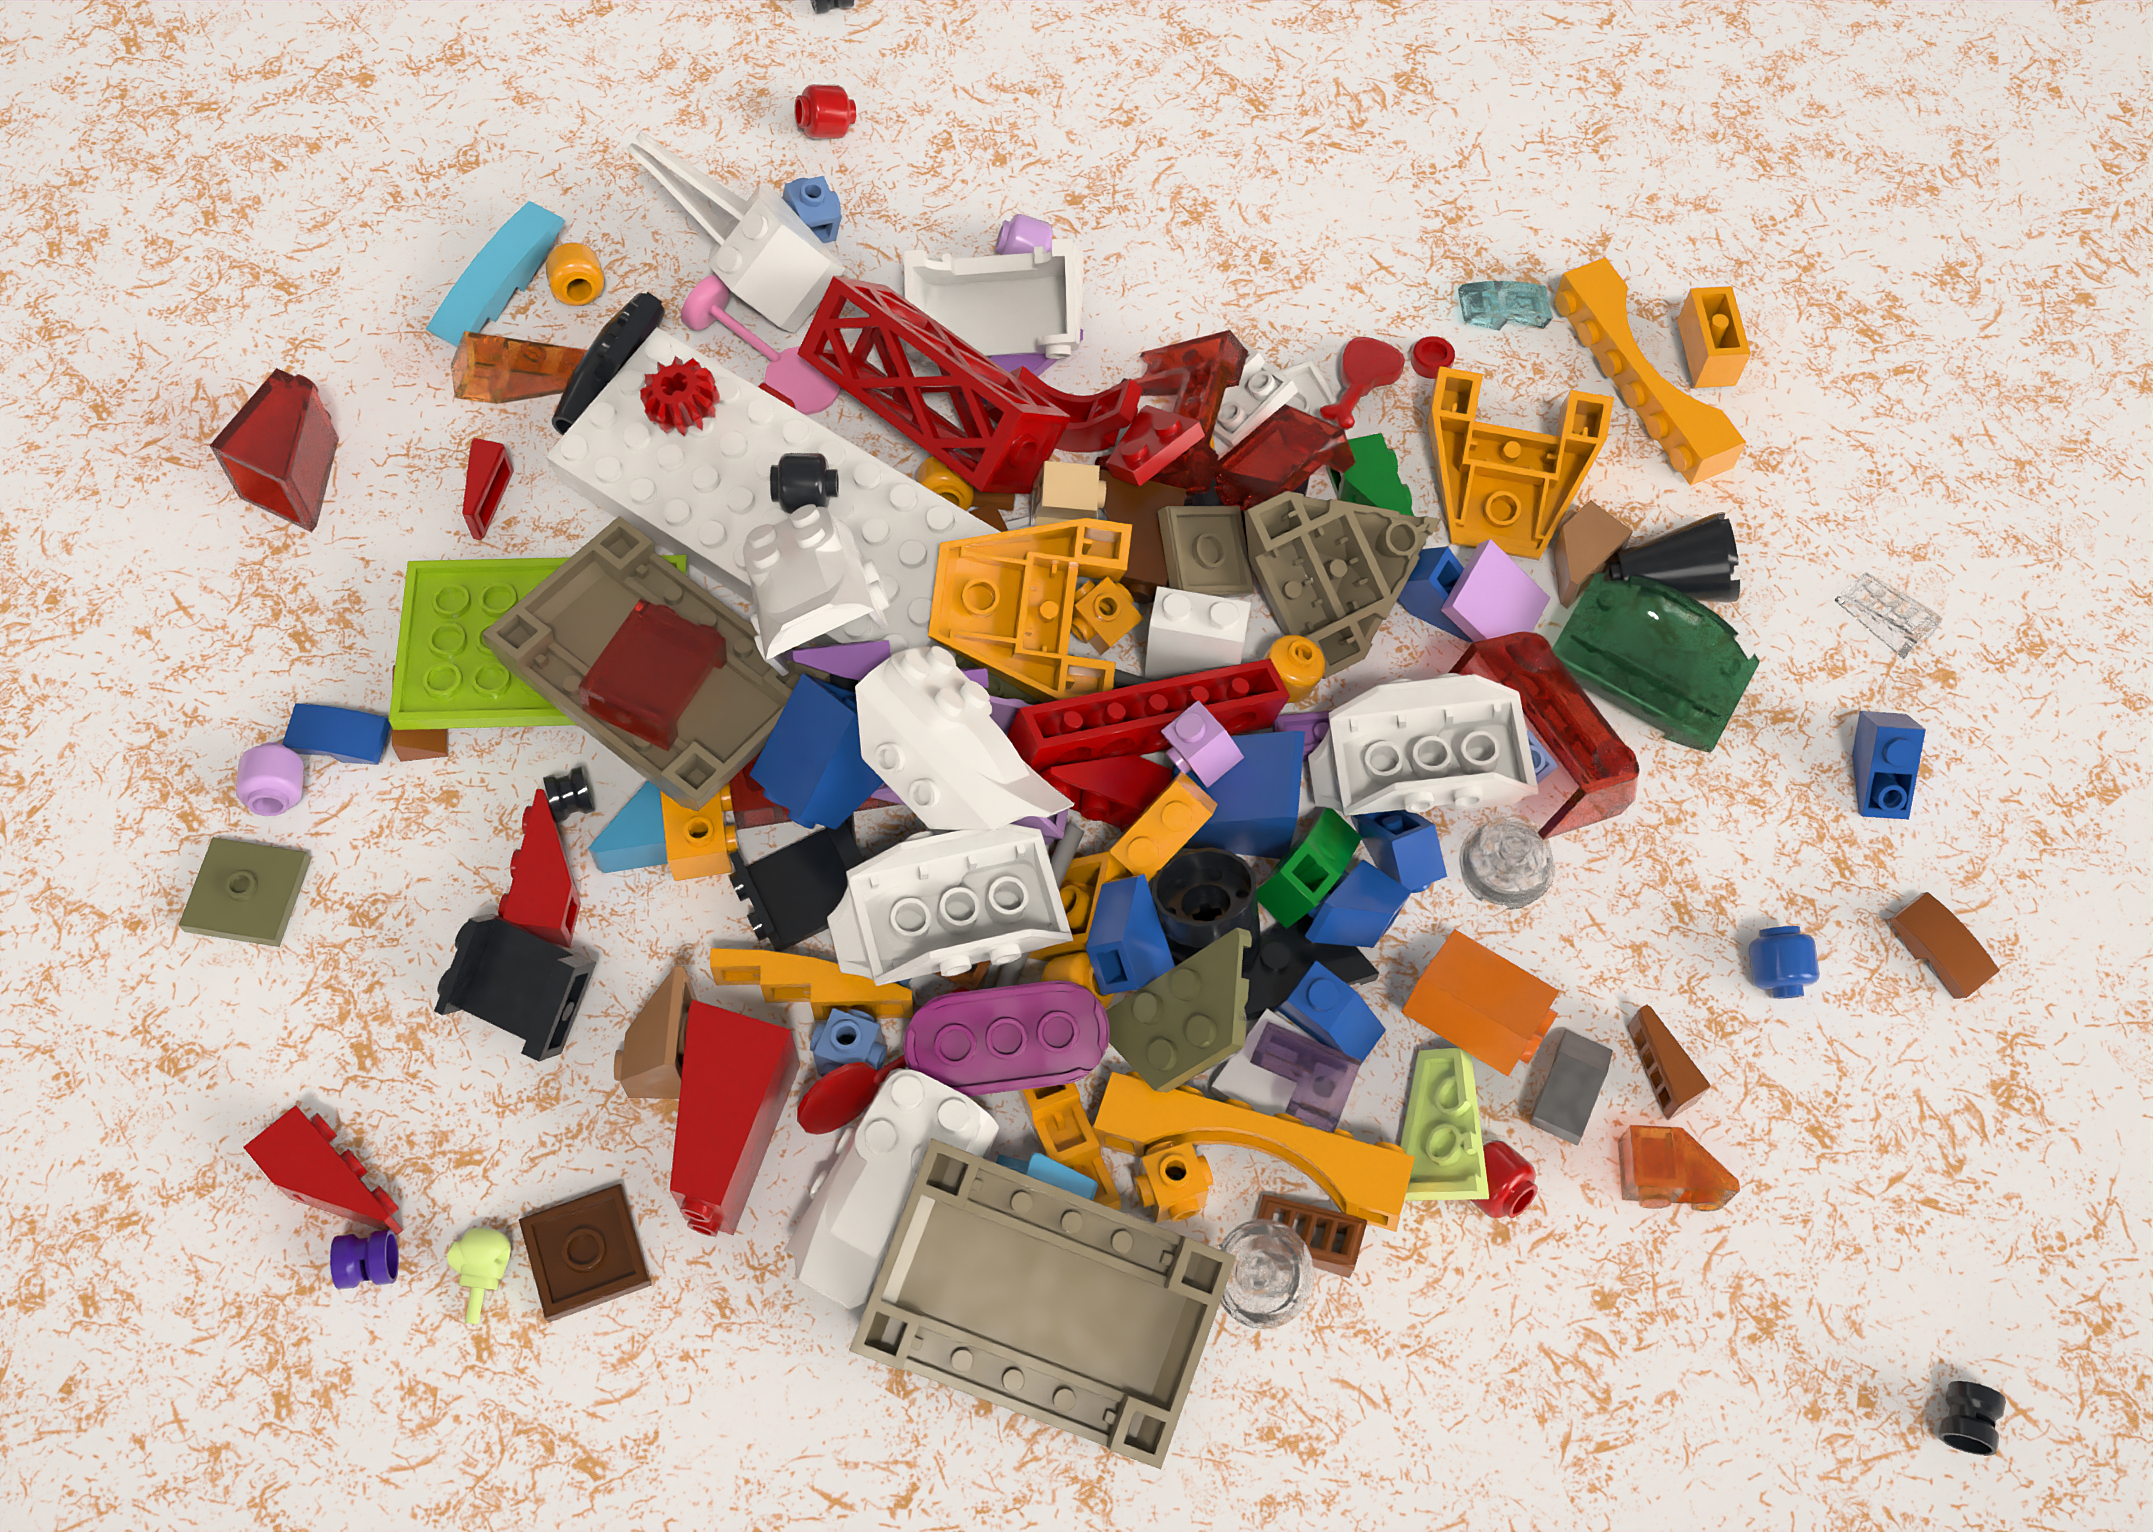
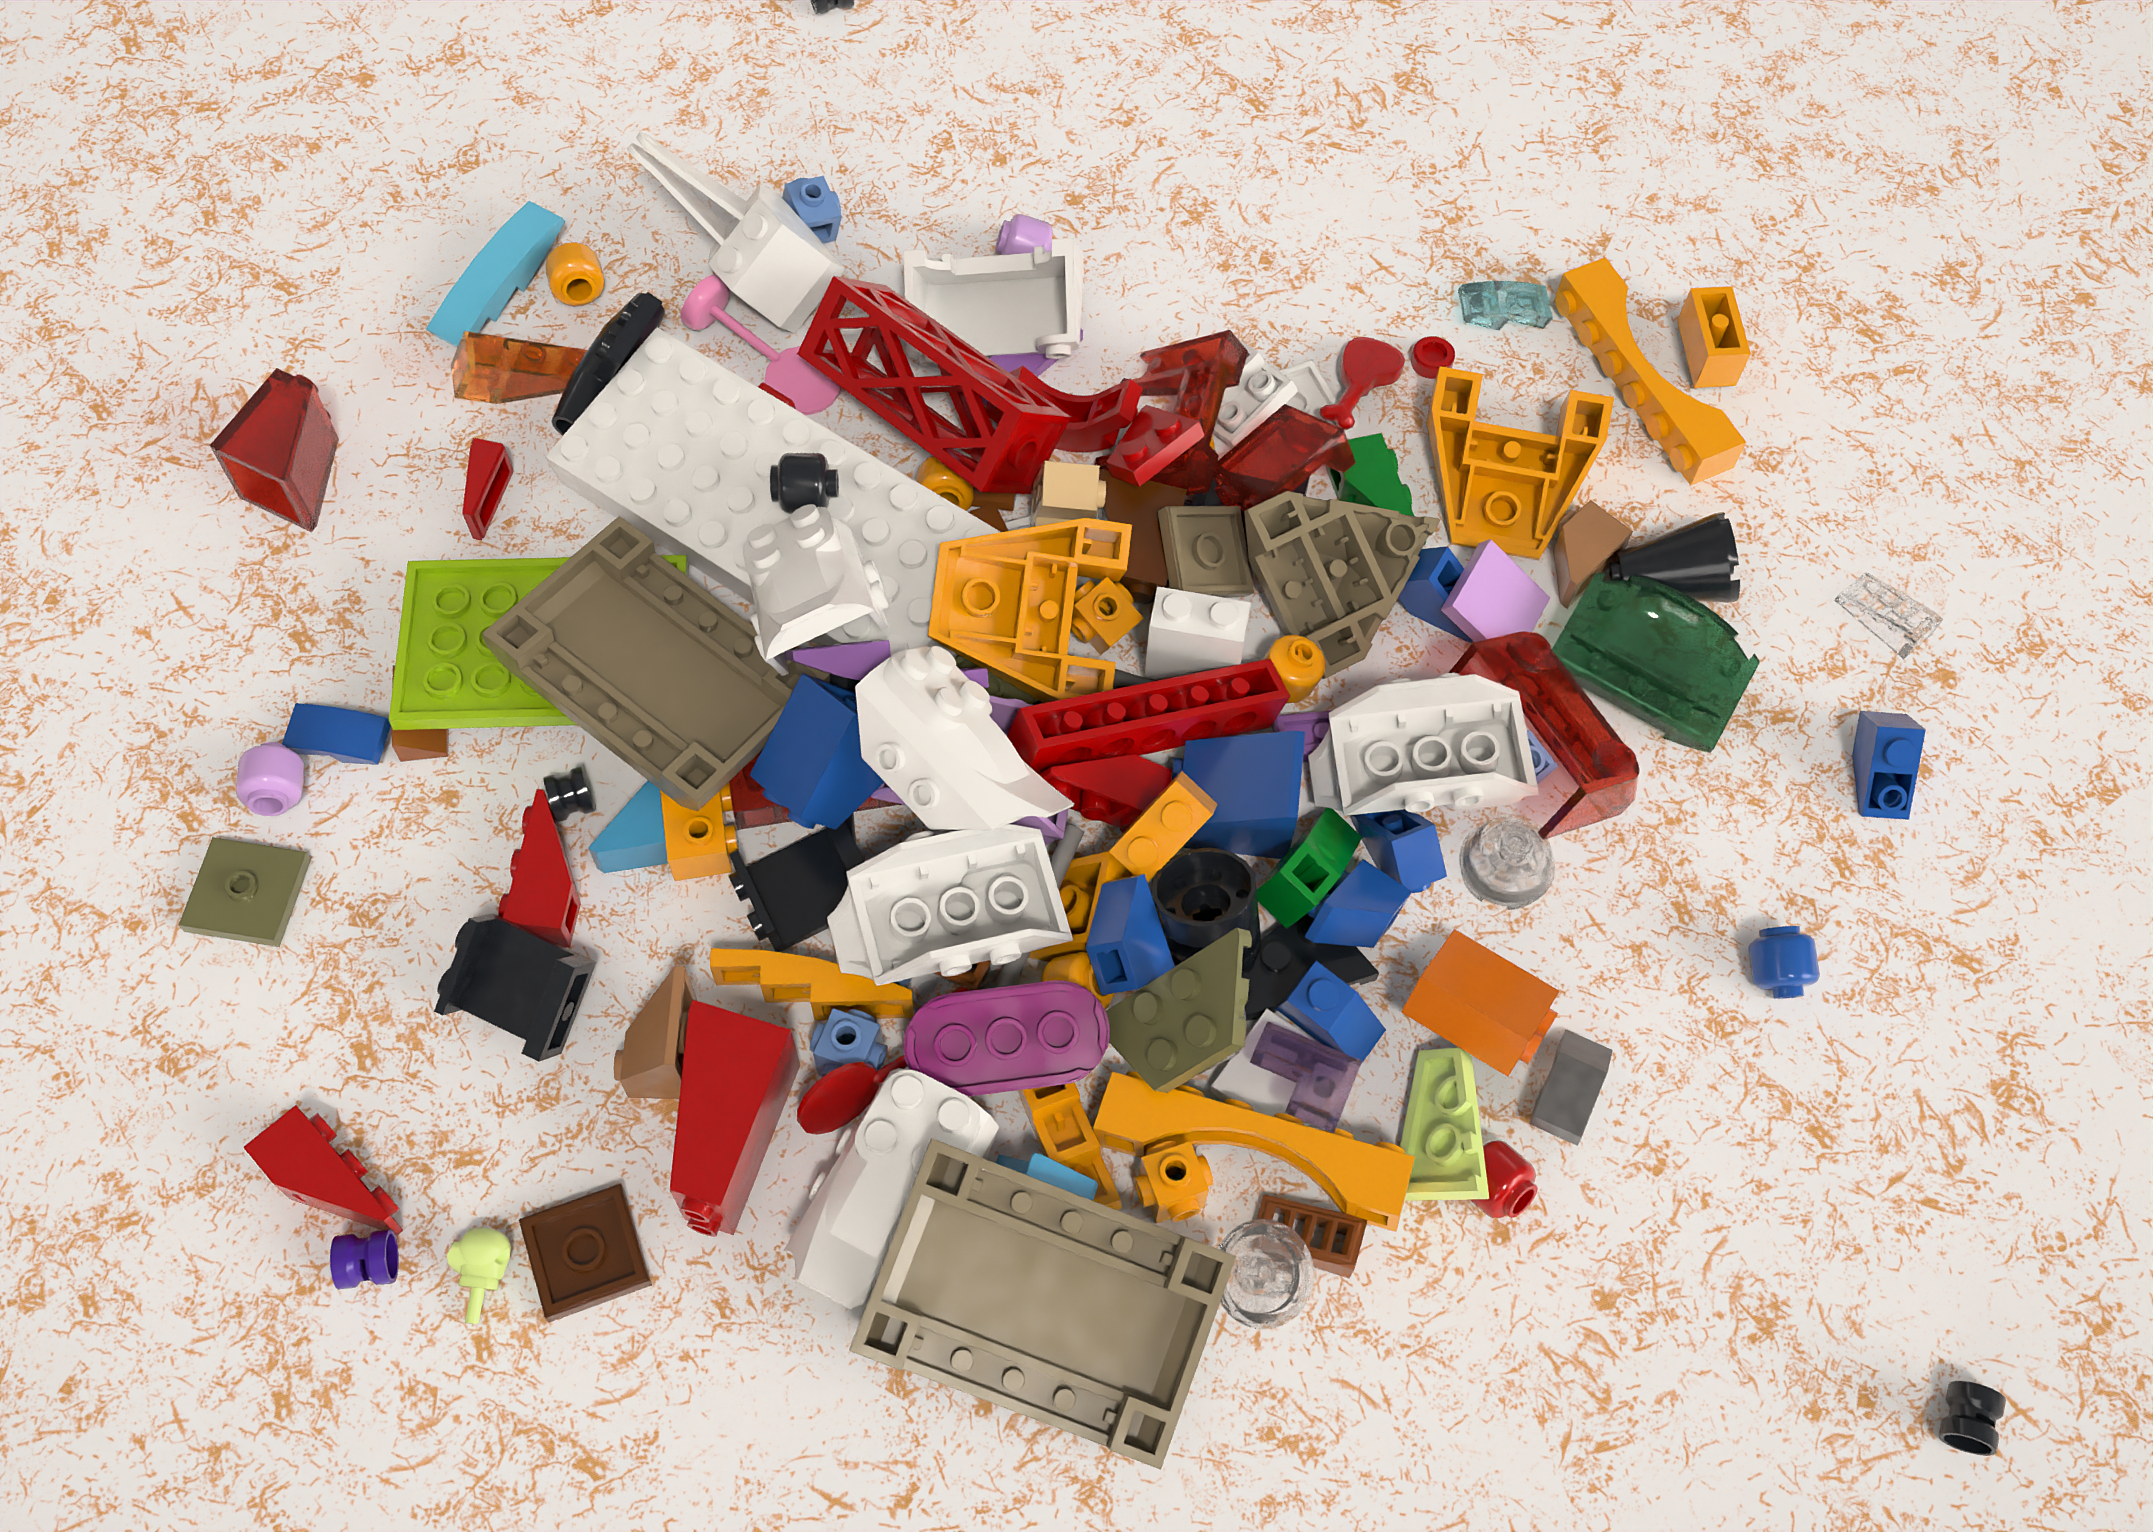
clear red panel [578,598,727,751] -> none
red gear [639,355,720,437] -> none
red head [794,84,856,139] -> none
lavender brick [1161,700,1244,788] -> none
clear orange slope [1618,1125,1740,1212] -> none
dark orange slope [1627,1004,1710,1120] -> none
dark orange slope [1889,892,2000,999] -> none

